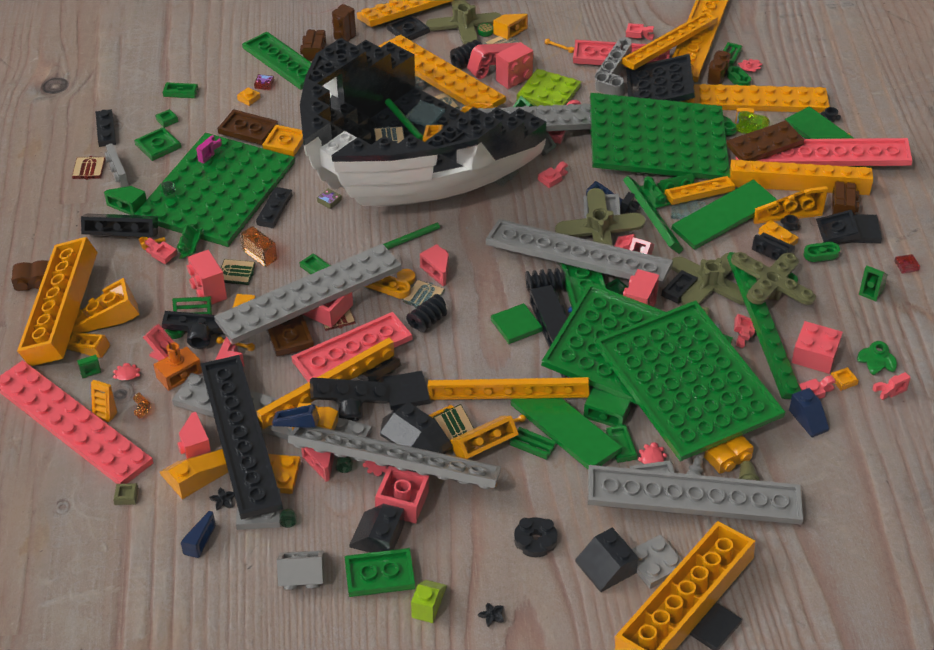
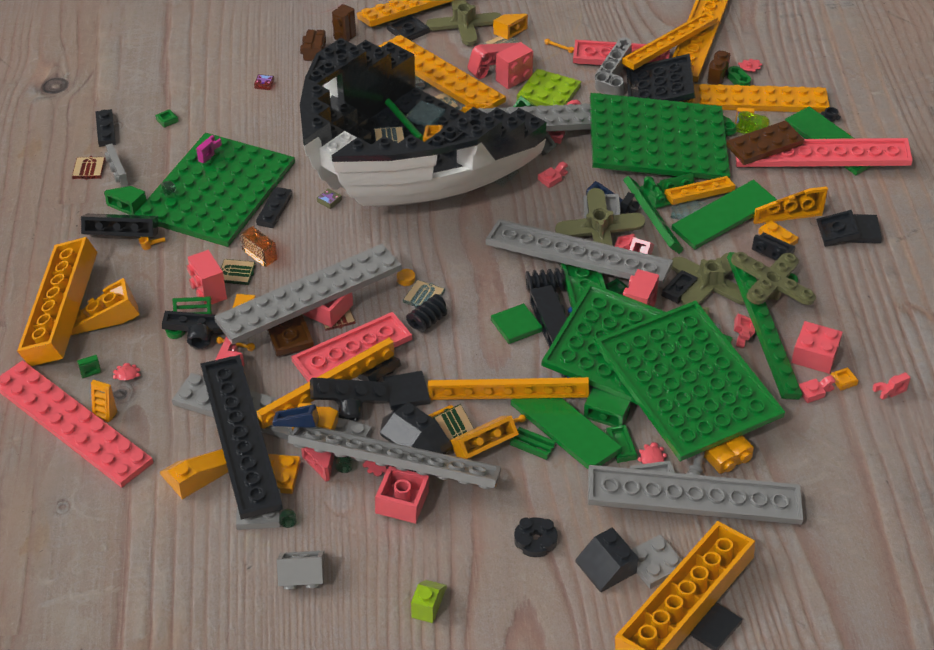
reddish brown brick [11,260,49,291] -> none
light orange slope [67,333,110,358] -> none
olive tile [113,483,139,505] -> none
clear orange arm [133,393,151,418] -> none
green tile [134,127,182,161] -> none
coral slope [143,324,181,361] -> none
coral plate [145,238,177,264] -> none
orange brick [153,342,202,391] -> none
green tile [162,82,199,98] -> none
green hinge [177,223,203,259] -> none
coral slope [177,412,211,458] -> none
dark blue slope [181,511,216,558] -> none
black plant [209,487,234,511] -> none
reddish brown plate [217,109,278,145] -> none
light orange plate [237,87,261,106] -> none
green tile [242,32,312,90] -> none
light orange plate [262,125,303,156] -> none
green tile [300,253,330,274] -> none
green plate [344,548,415,597] -> none
black slope [349,504,405,553] -> none
light orange plate [365,276,411,299] -> none
green bar [383,222,440,250] -> none
coral slope [420,244,449,286] -> none
black piece [450,40,482,69] -> none
green tile [478,23,493,37] -> none
black plant [478,603,504,627] -> none
coral plate [626,23,654,40] -> none
green tile [723,42,743,67] -> none
light orange brick [729,160,873,195] -> none
olive cone [739,461,760,481] -> none
black plate [780,215,800,231] -> none
dark blue slope [789,388,829,437] -> none
green plate [803,242,840,262] -> none
reddish brown brick [832,181,859,215] -> none
green plate [857,341,897,375] -> none
green slope [859,265,888,301] -> none
clear red tile [894,254,920,274] -> none

